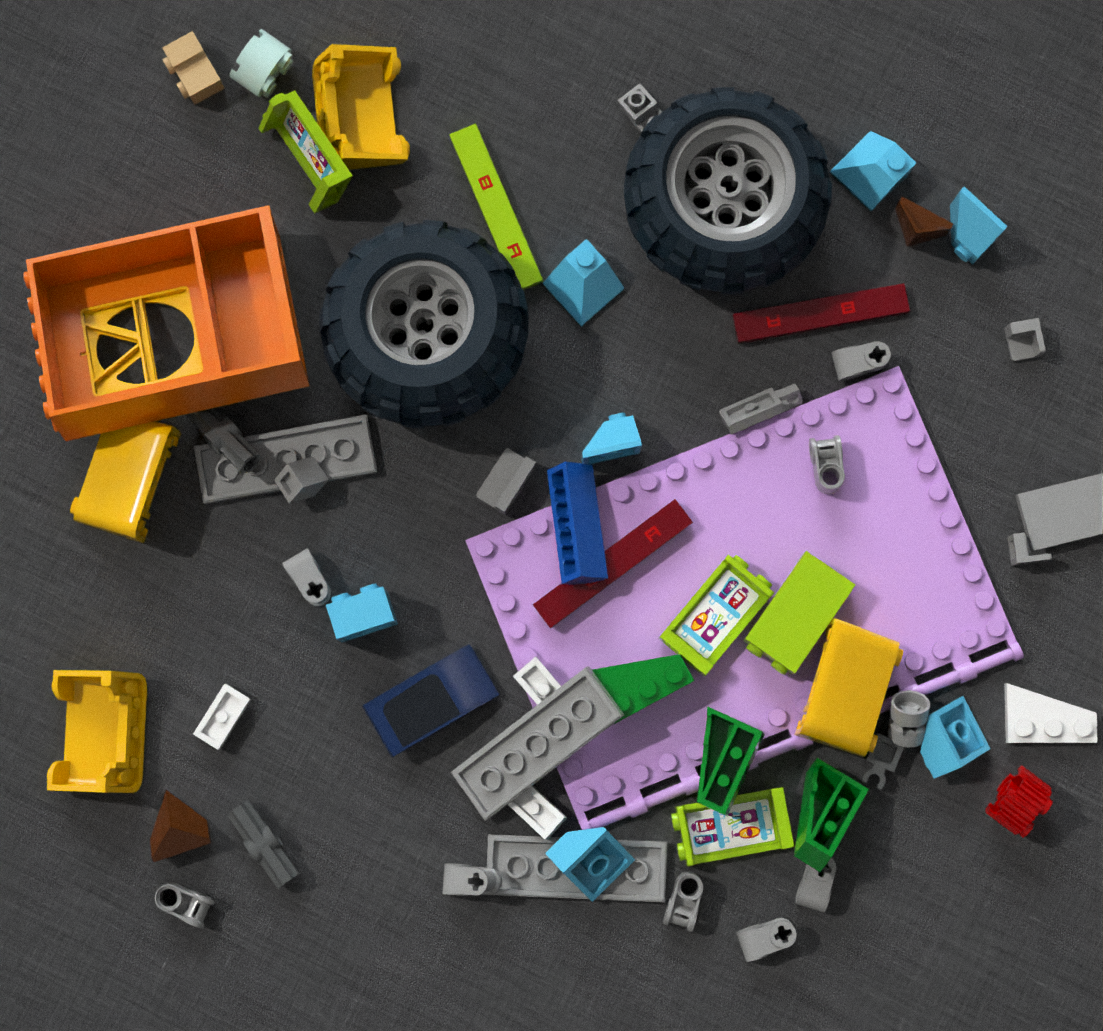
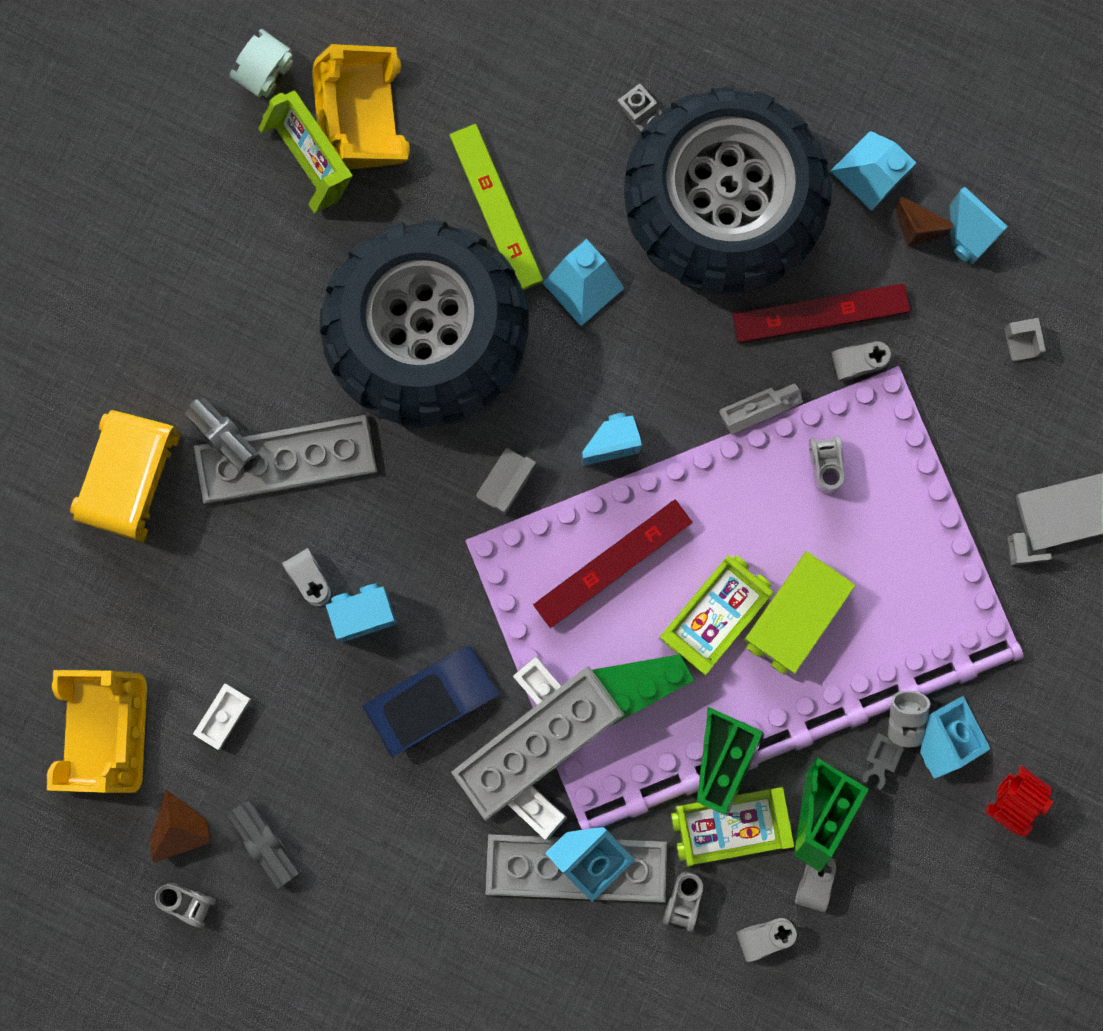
orange panel [23,205,310,441] -> none
tan brick [162,31,224,105] -> none
light grey panel [274,457,328,504] -> none
light grey piece [442,863,502,896] -> none
blue brick [547,461,608,585] -> none
yellow windscreen [794,618,903,757] -> none
white wing [1004,683,1097,743] -> none

